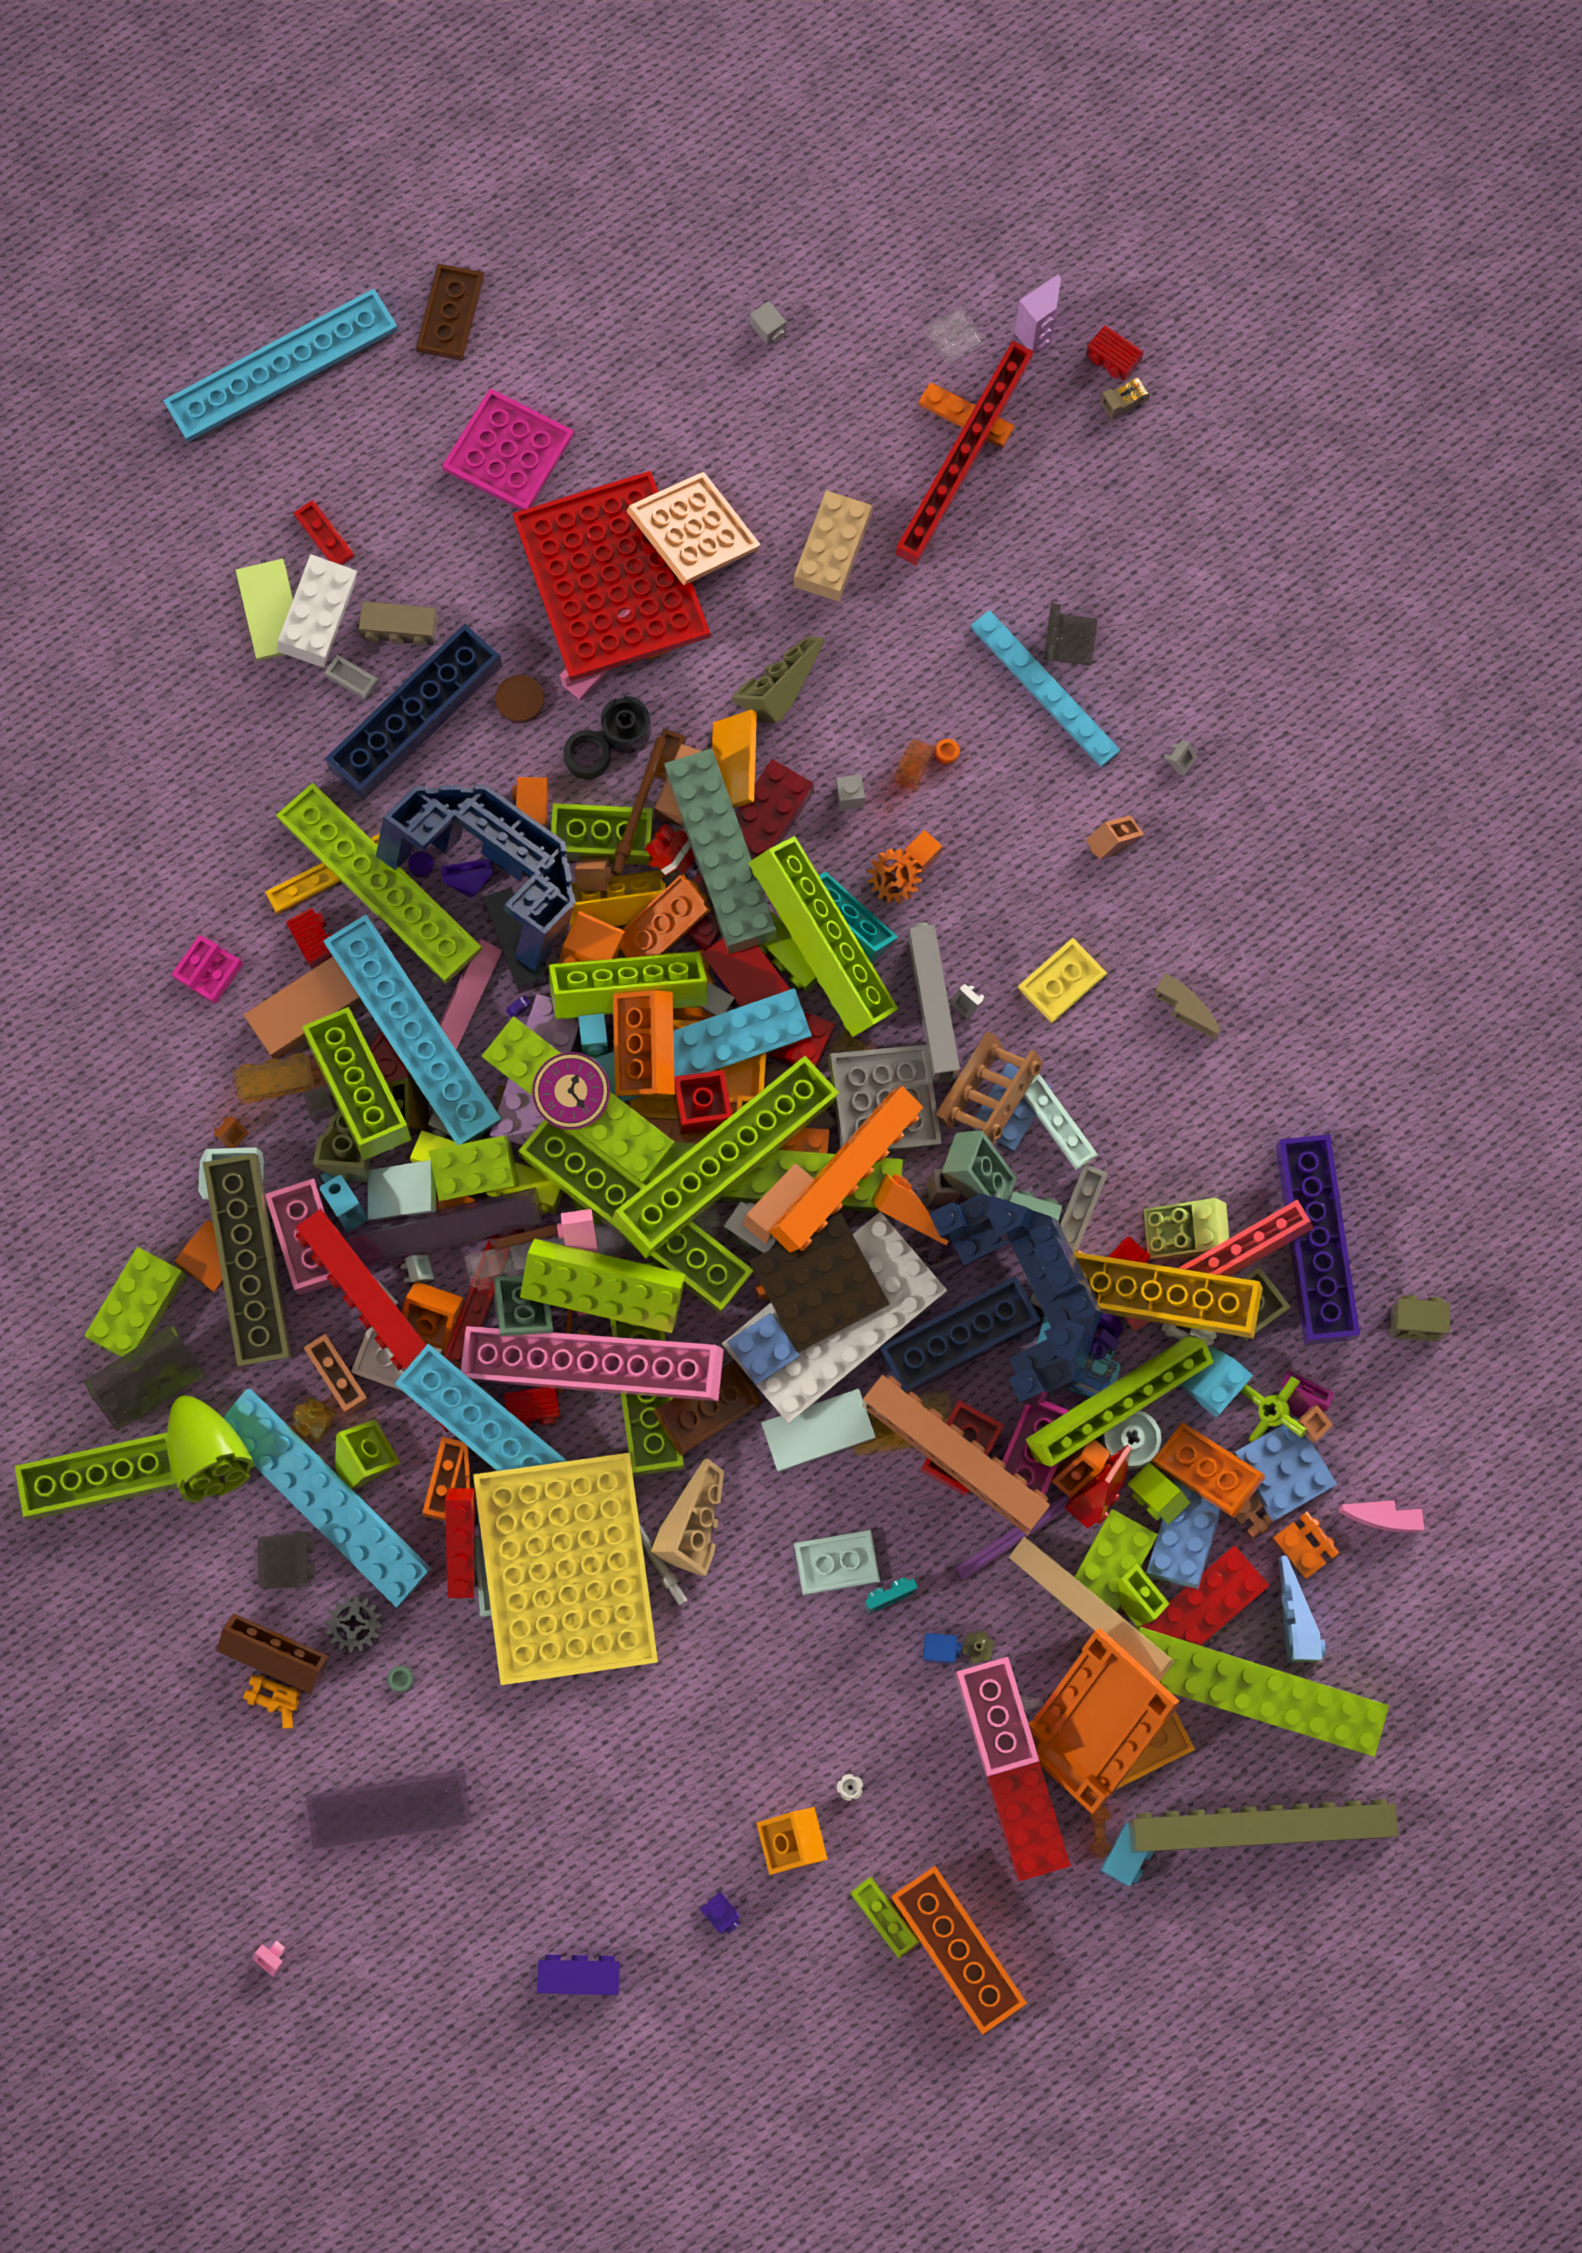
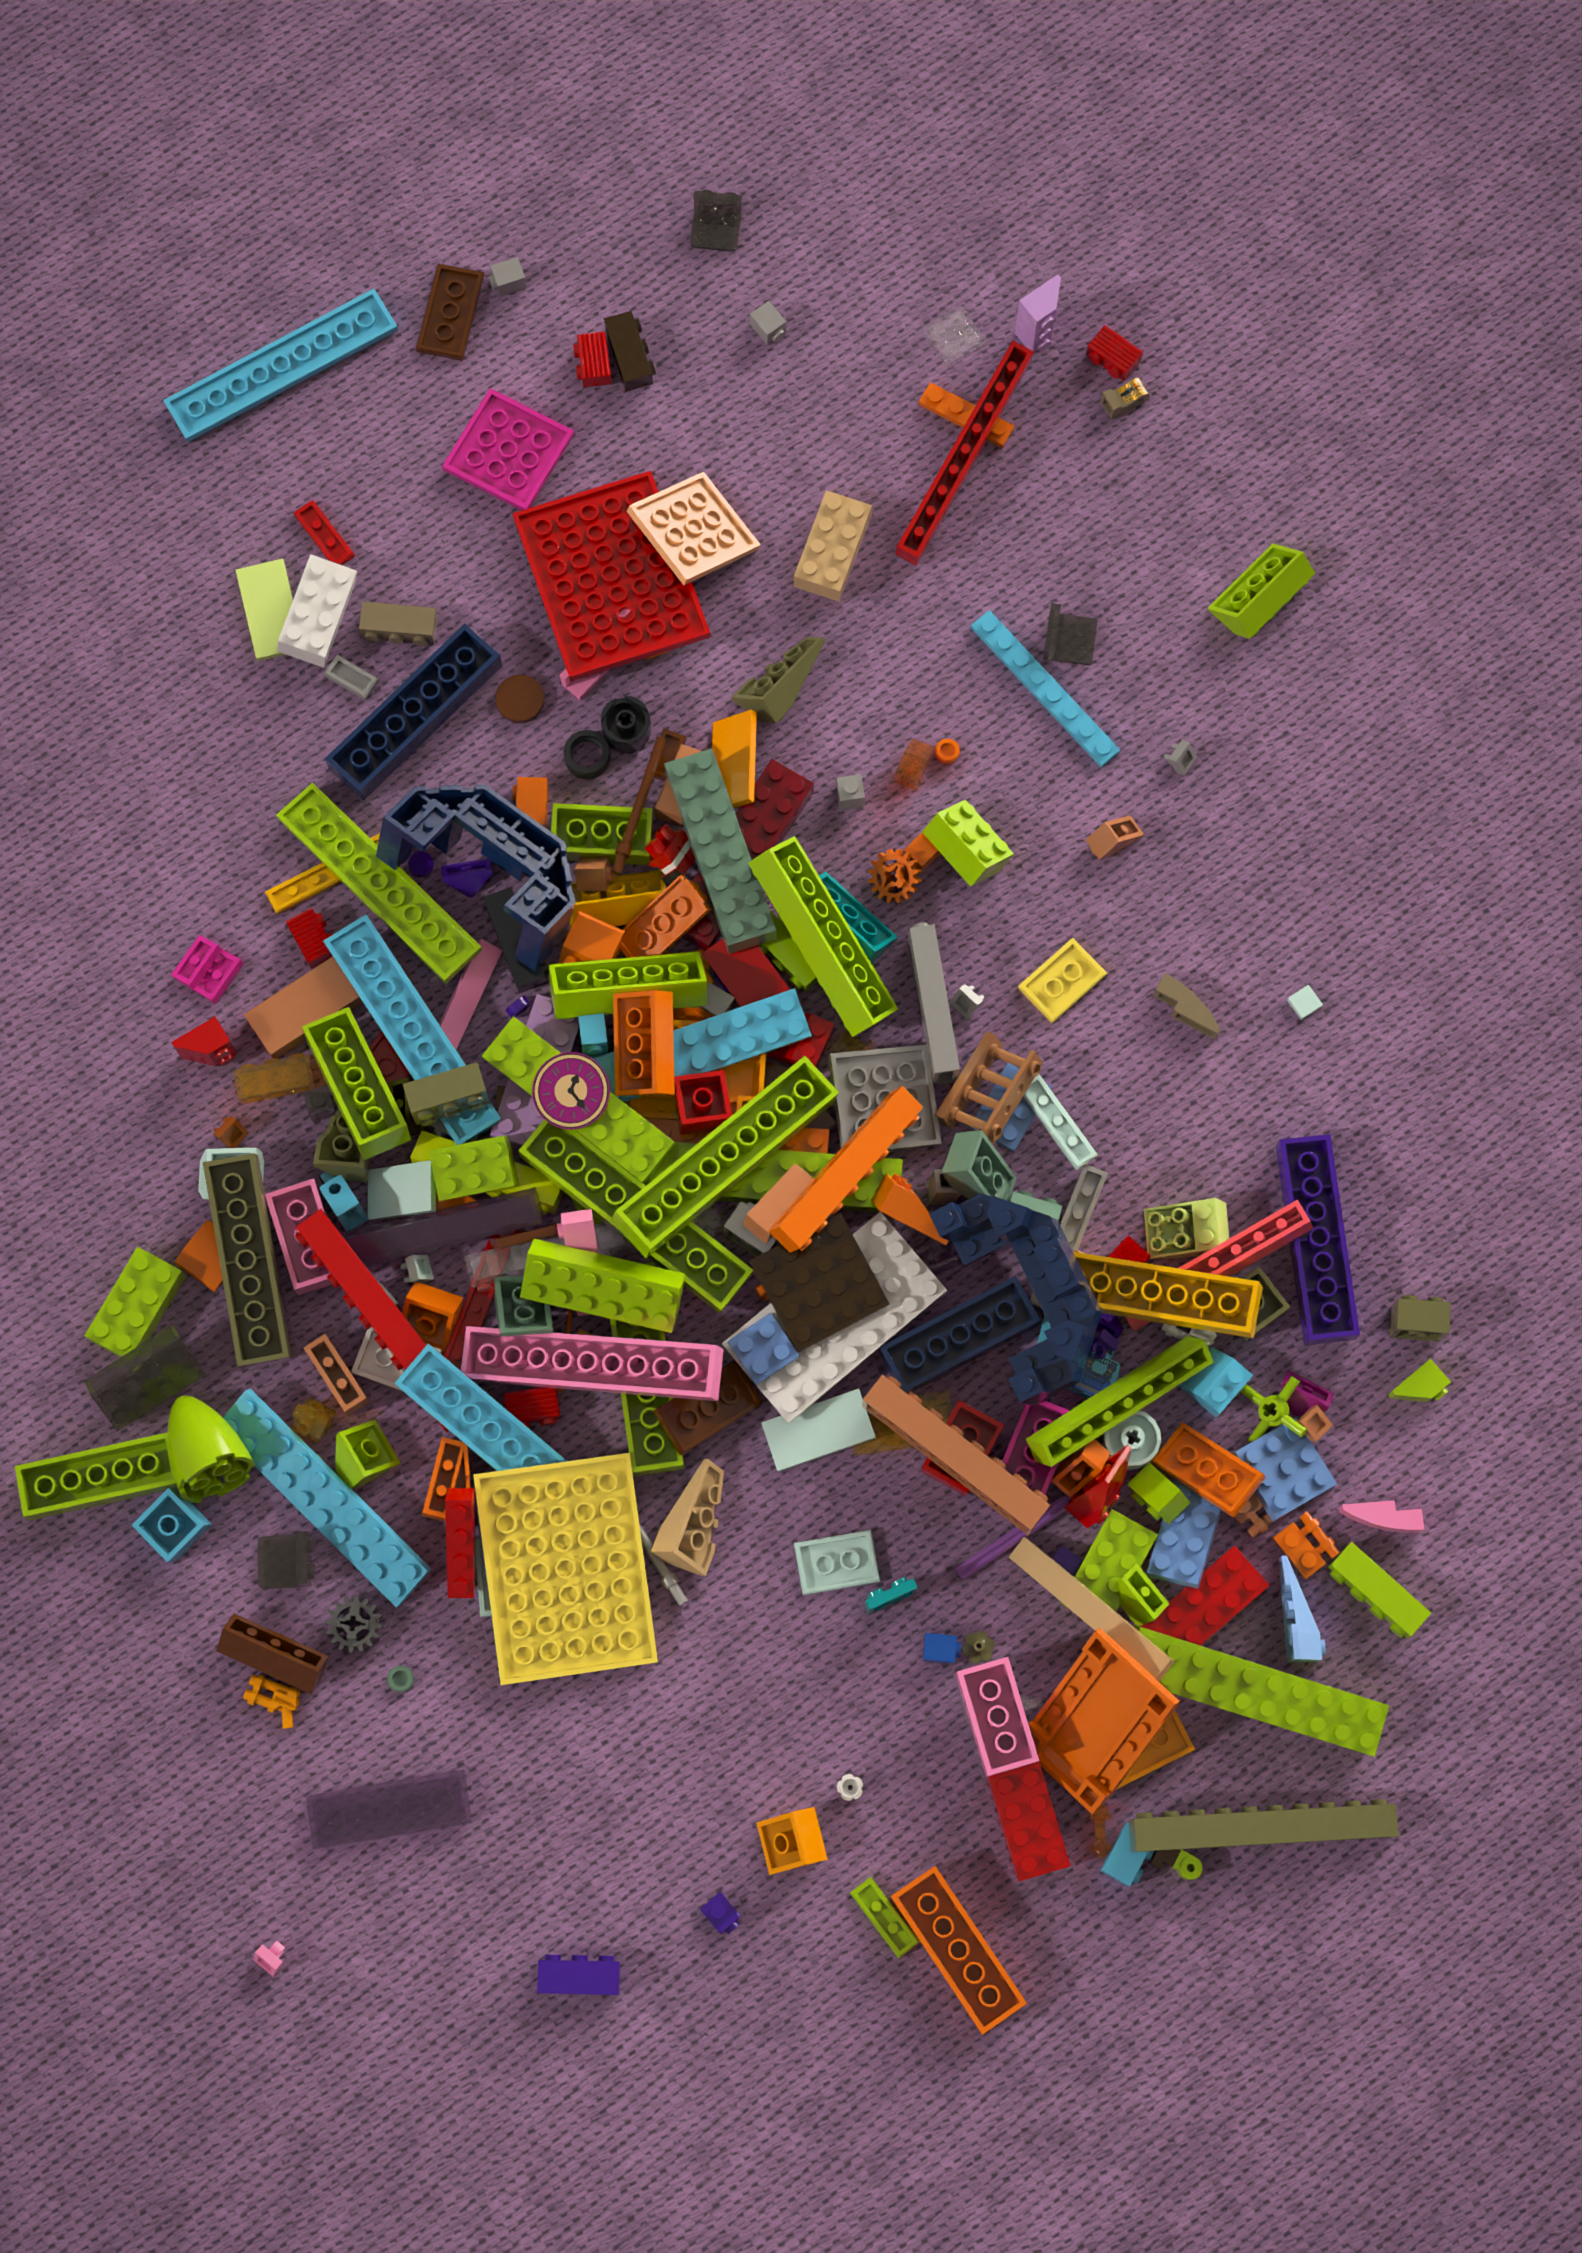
none -> medium azure brick [132,1487,212,1563]
none -> red slope [171,1016,238,1067]
none -> olive brick [403,1062,490,1126]
none -> light grey brick [488,257,527,297]
none -> red brick [573,331,612,388]
none -> dark brown brick [604,311,656,392]
none -> clear smoke bracket [690,190,742,252]
none -> lime brick [922,800,1014,887]
none -> dark purple tile [1052,1545,1083,1575]
none -> leg [1148,1850,1203,1880]
none -> lime slope [1207,543,1315,639]
none -> light aqua tile [1287,985,1323,1020]
none -> lime brick [1327,1542,1431,1638]
none -> lime slope [1388,1358,1451,1402]

